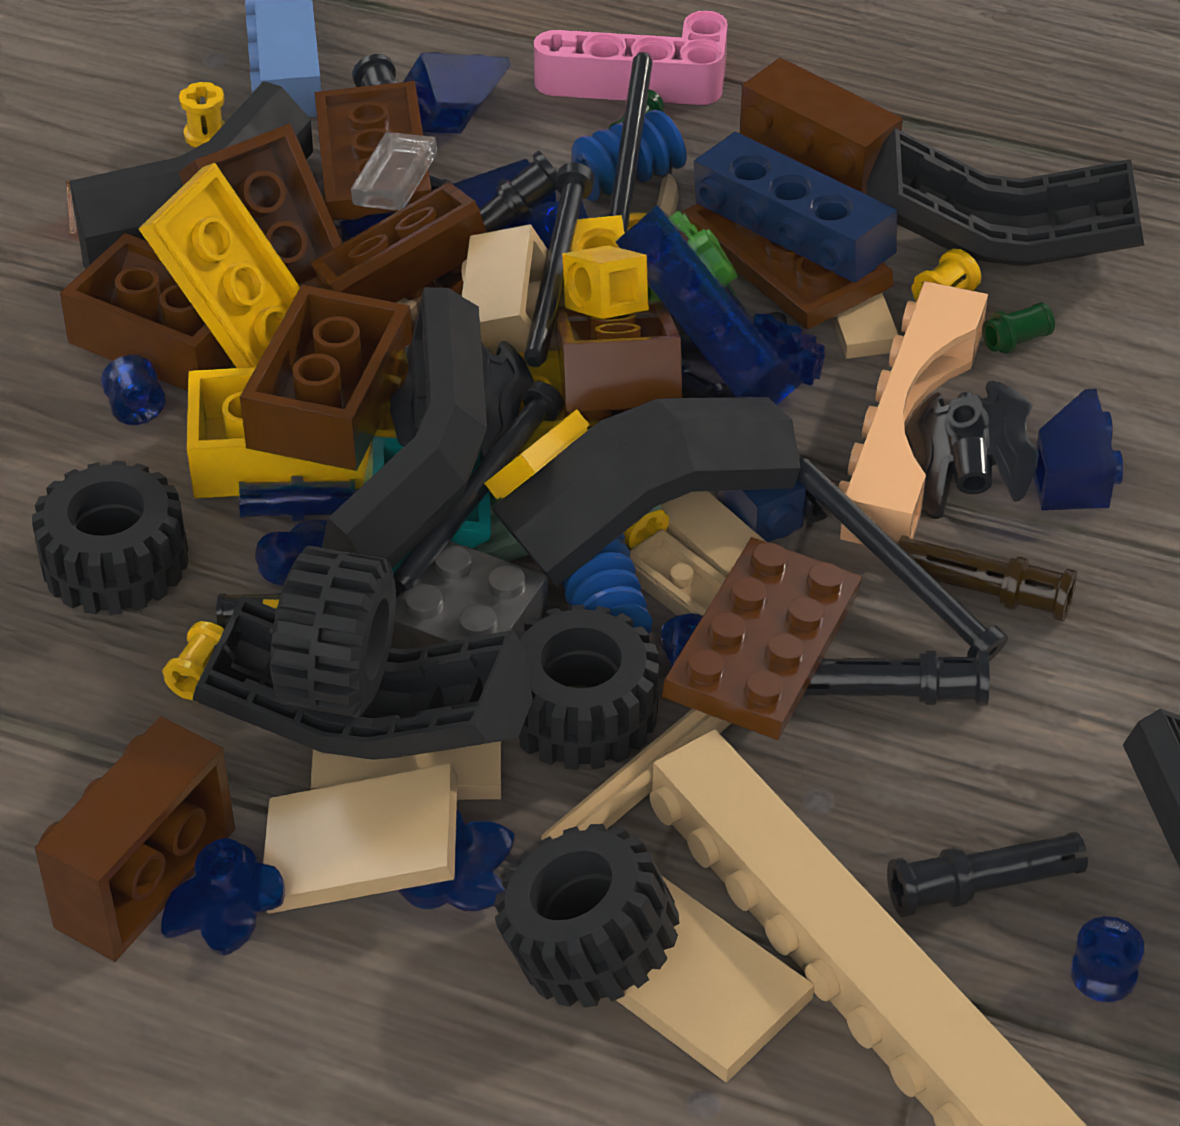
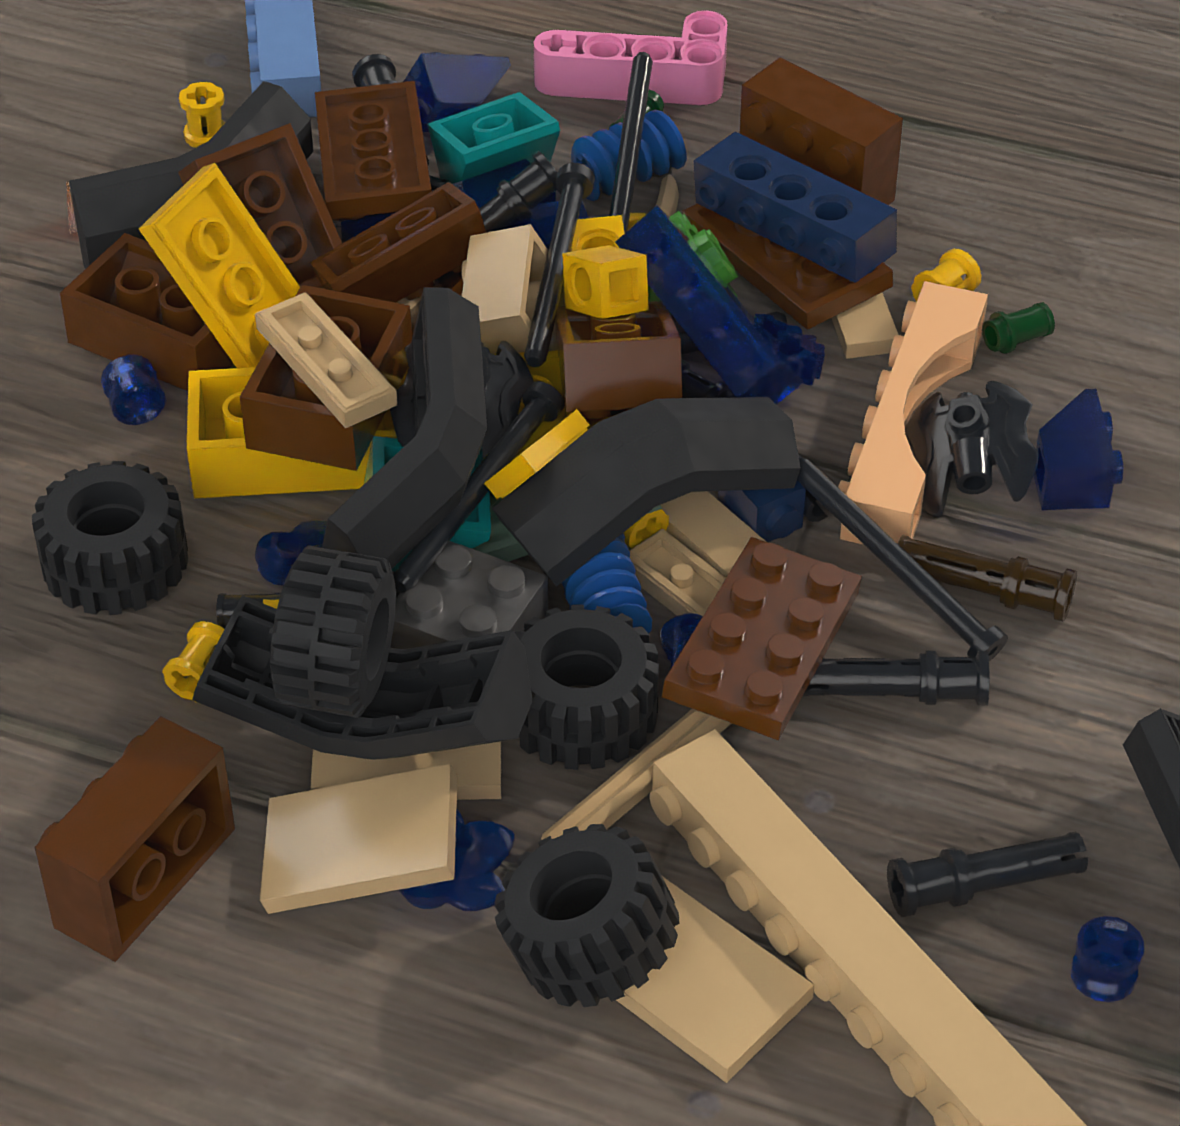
clear blue plate [161,838,286,955] -> none
clear blue pin [239,476,355,521] -> none
clear tile [351,132,437,210] -> none
black piece [866,128,1145,266] -> none
none -> tan tile [255,292,397,428]
none -> teal slope [427,92,560,195]

